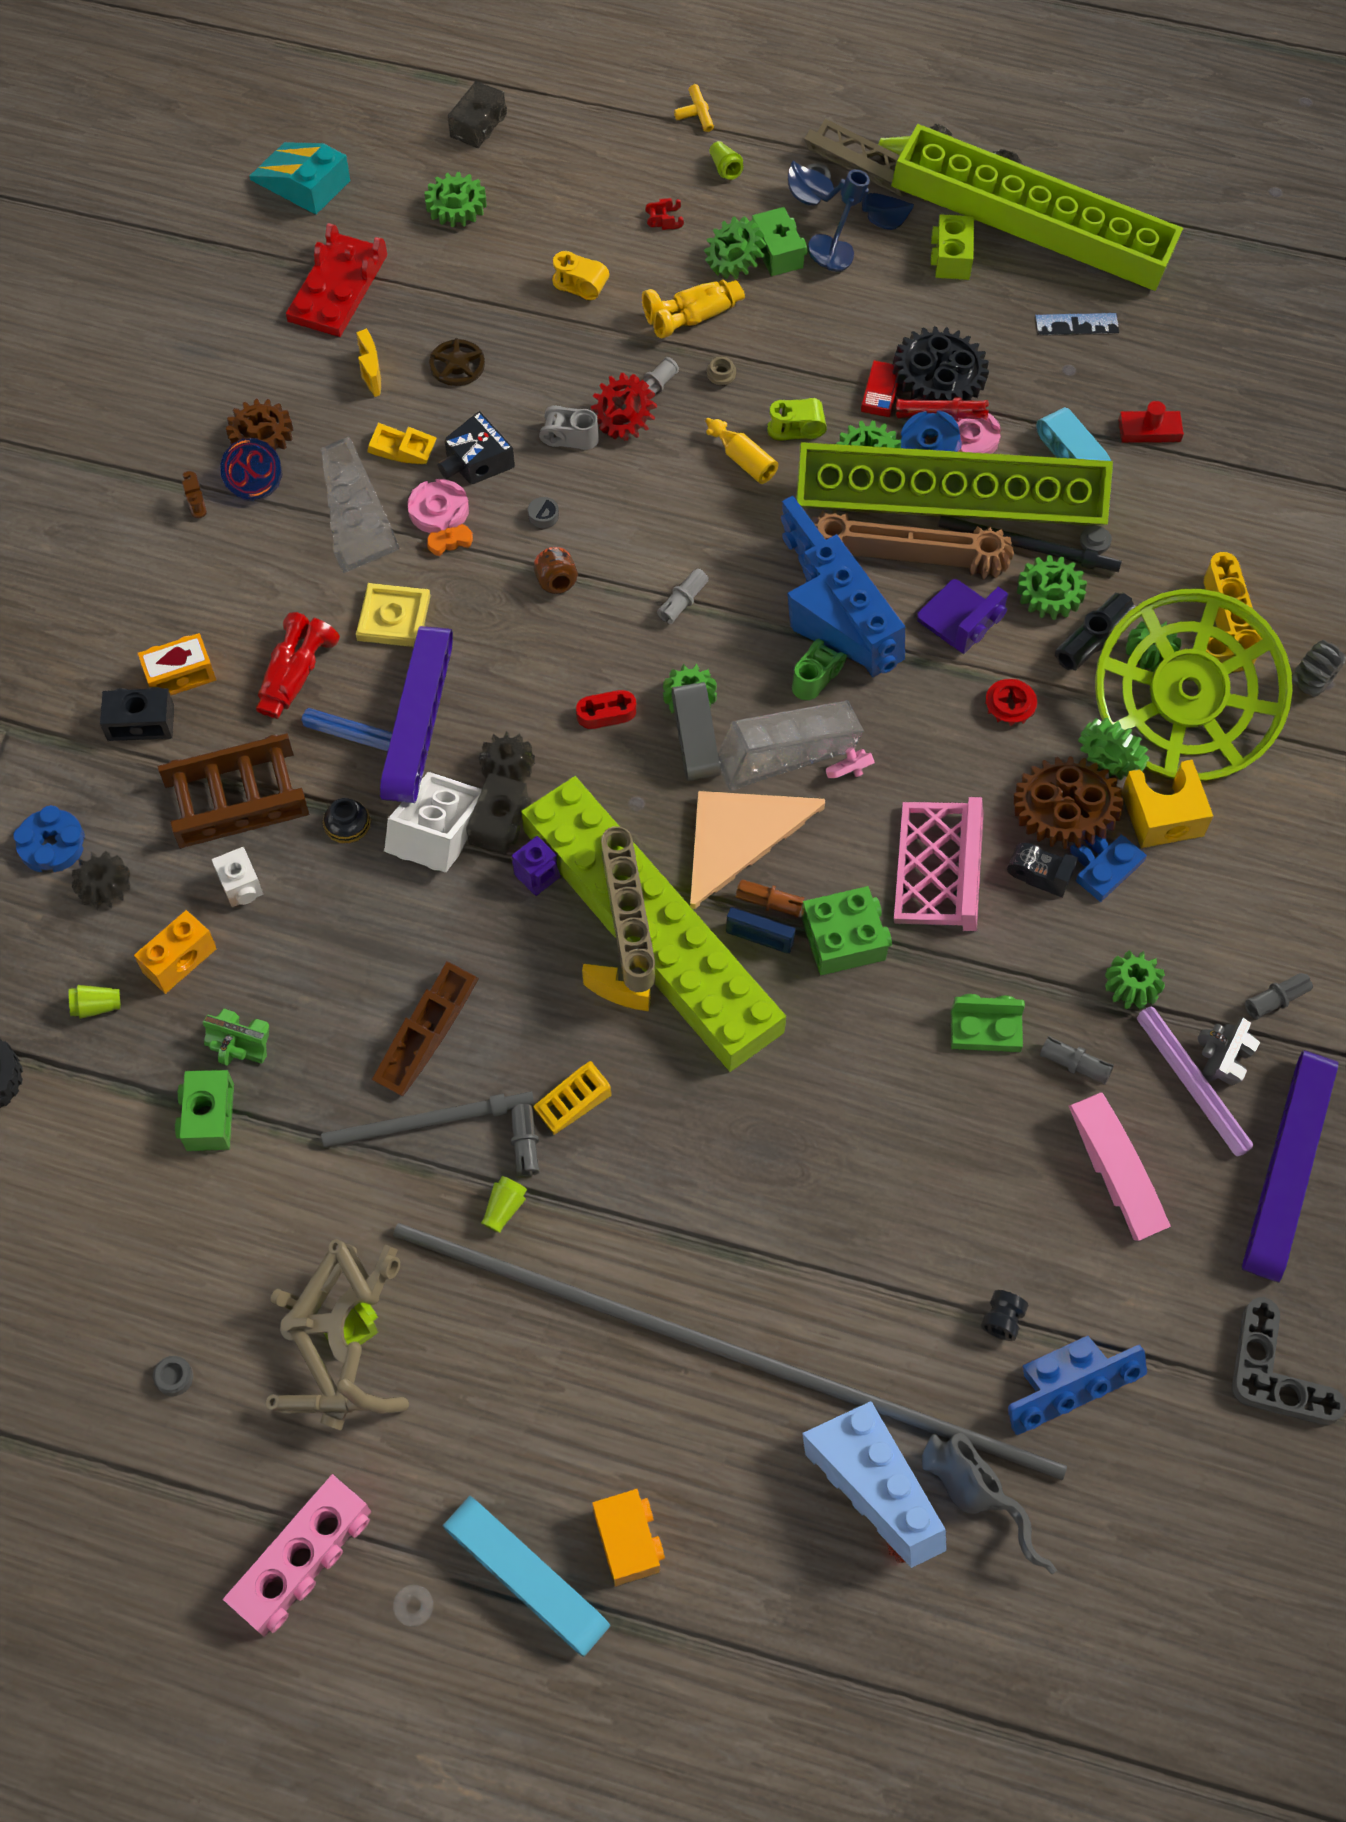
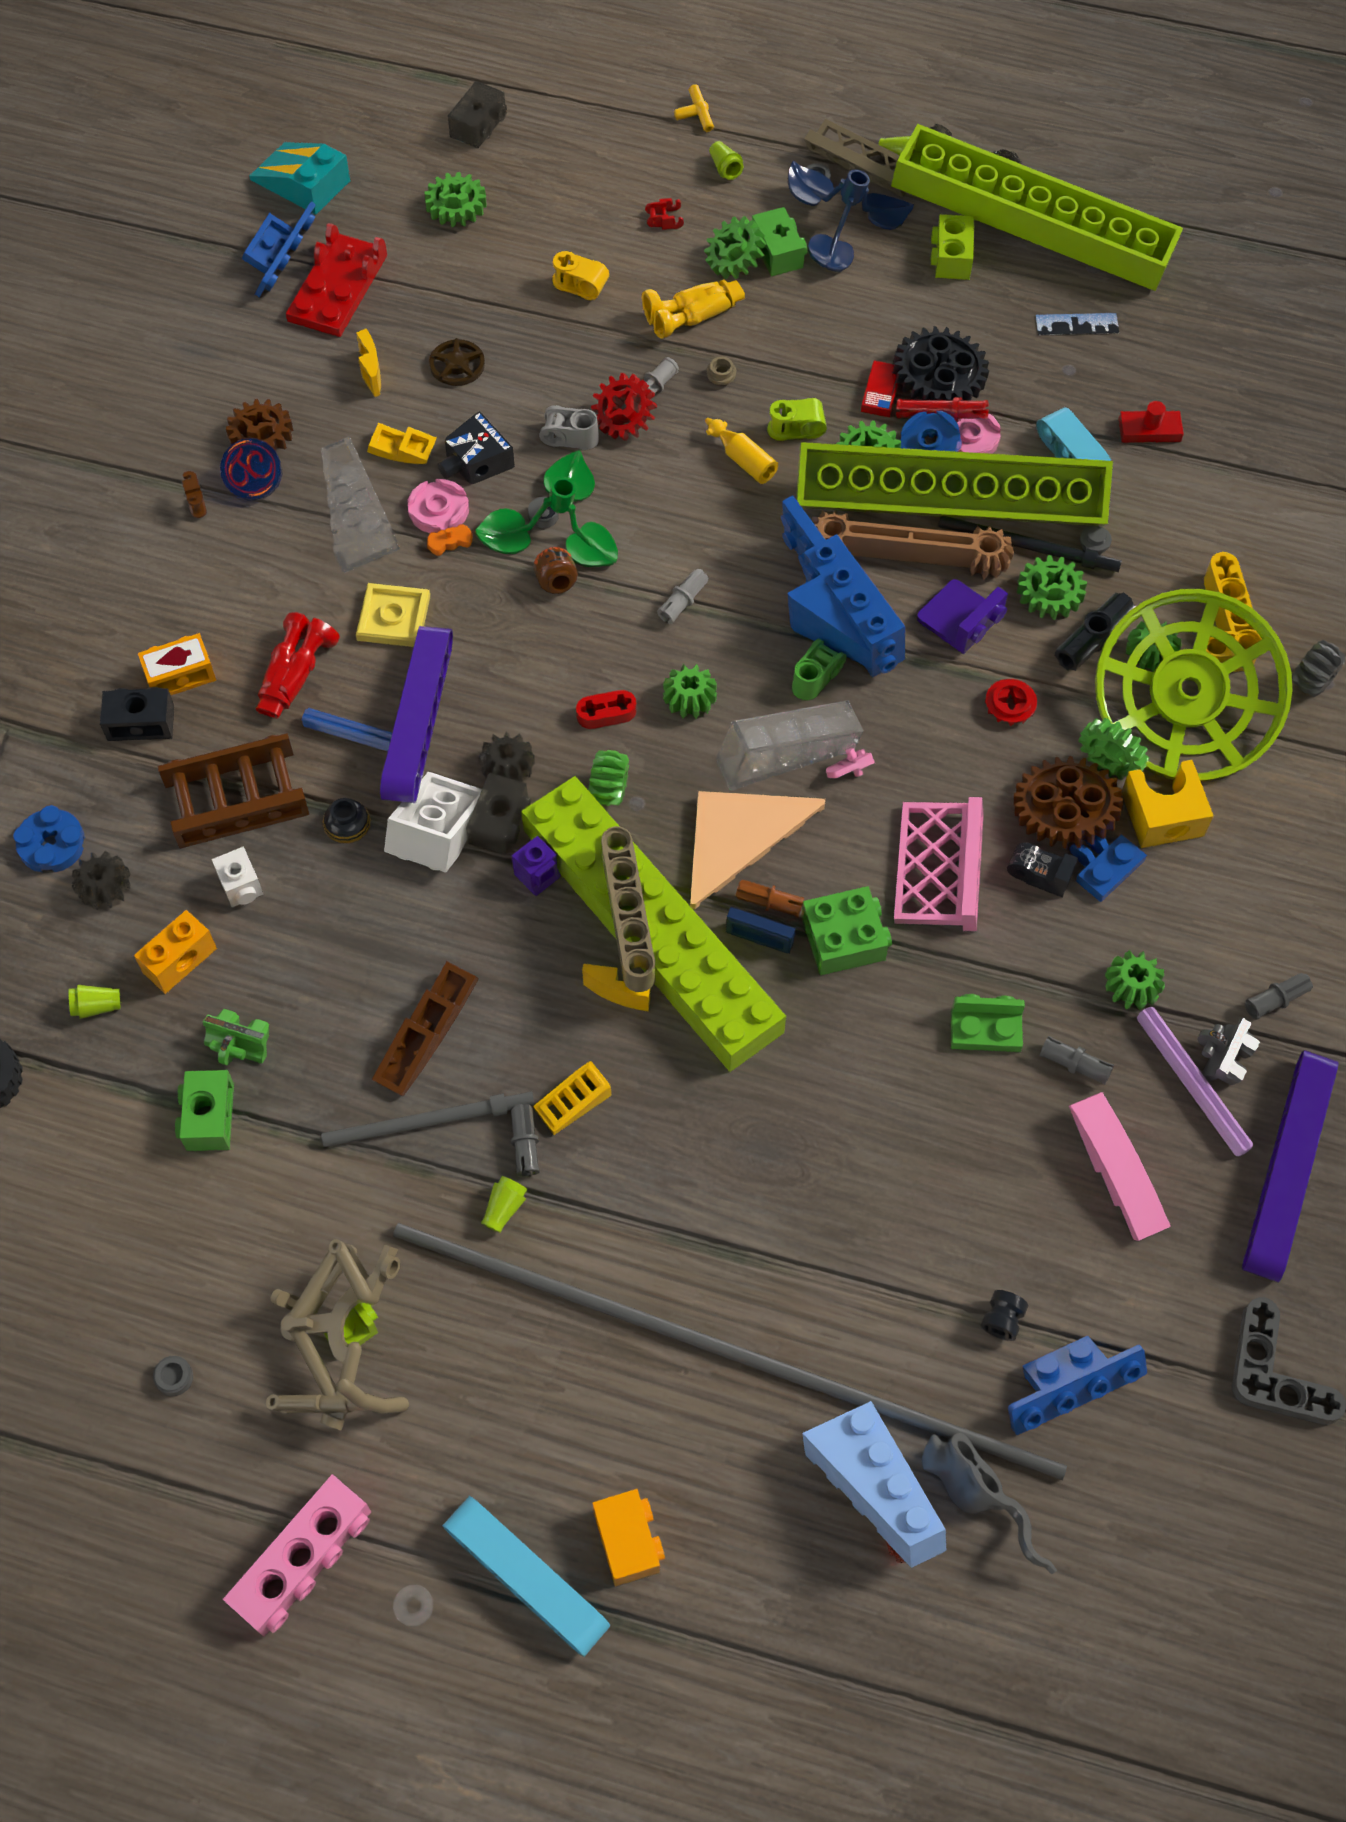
dark grey beam [671,682,720,781] -> none
none -> blue bracket [241,201,316,298]
none -> green plant [475,450,618,567]
none -> bright green gear [588,750,629,806]

